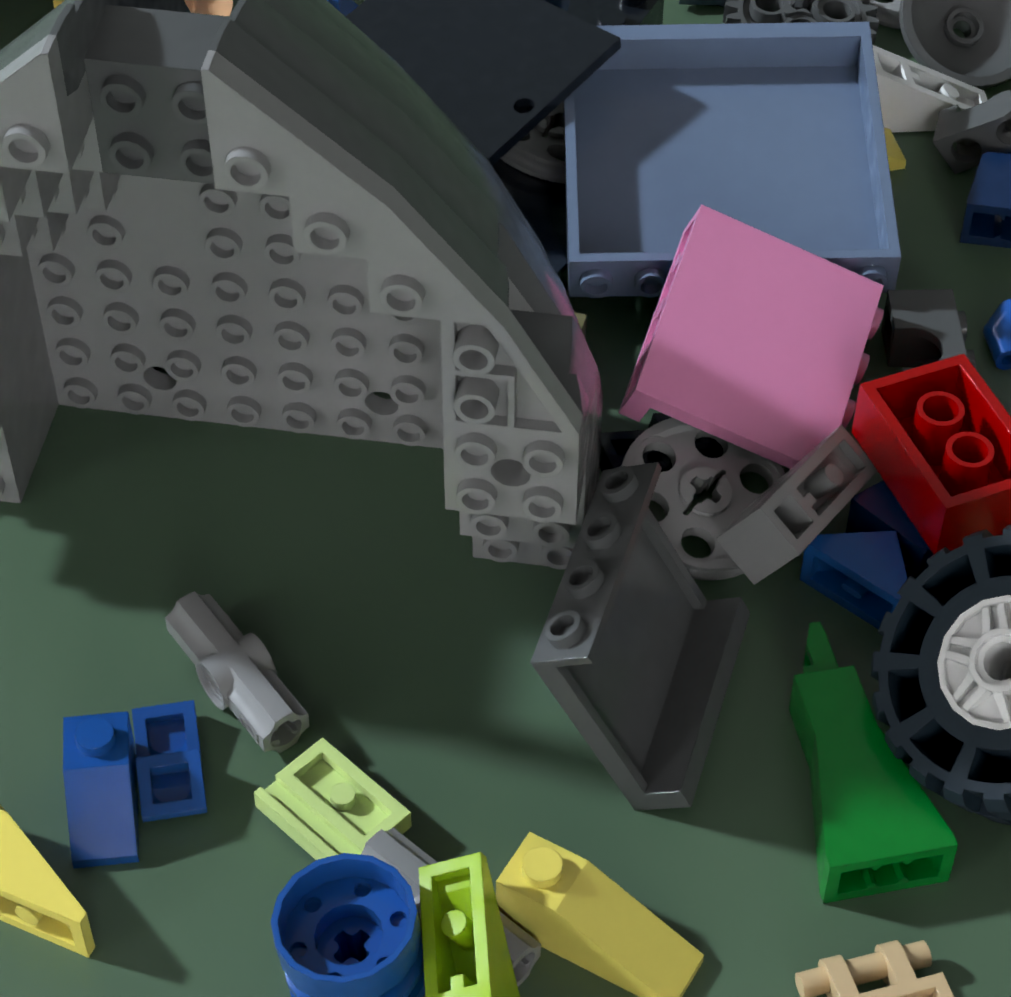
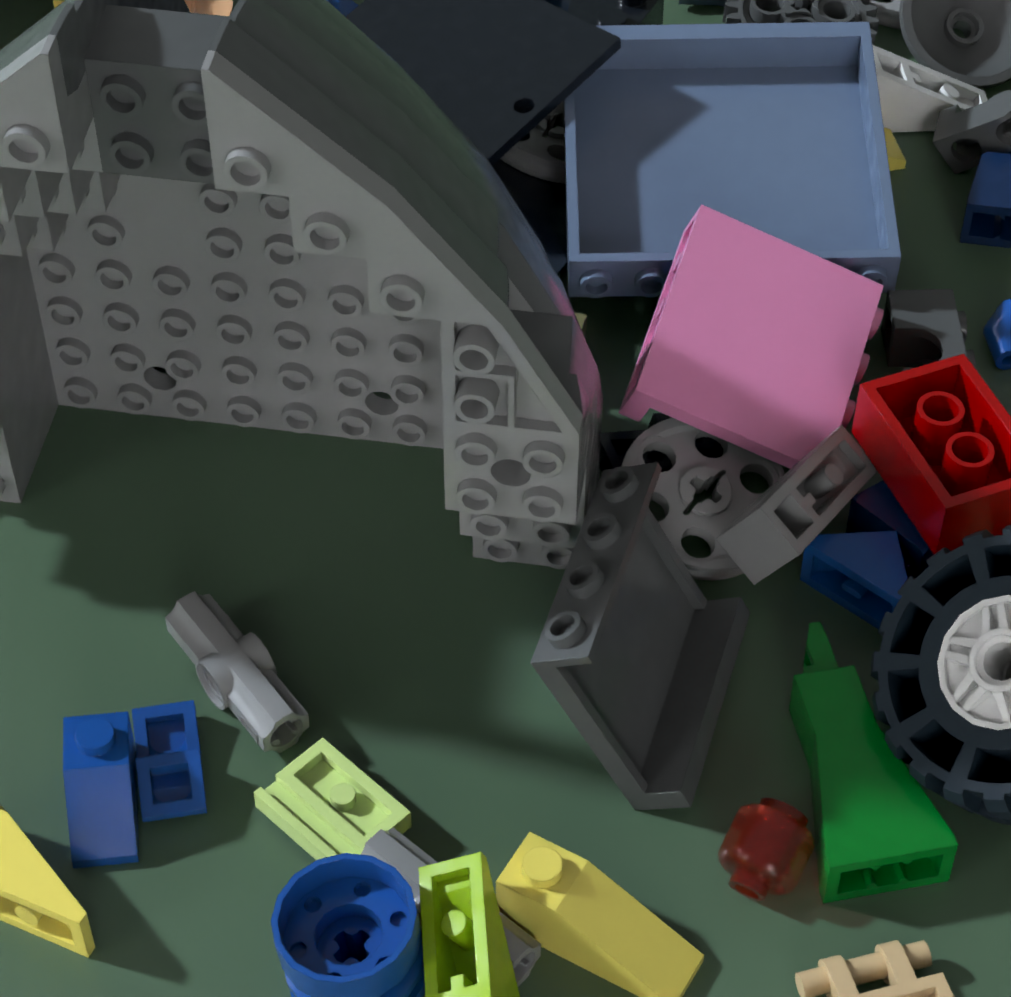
none -> clear red head [717,797,815,901]

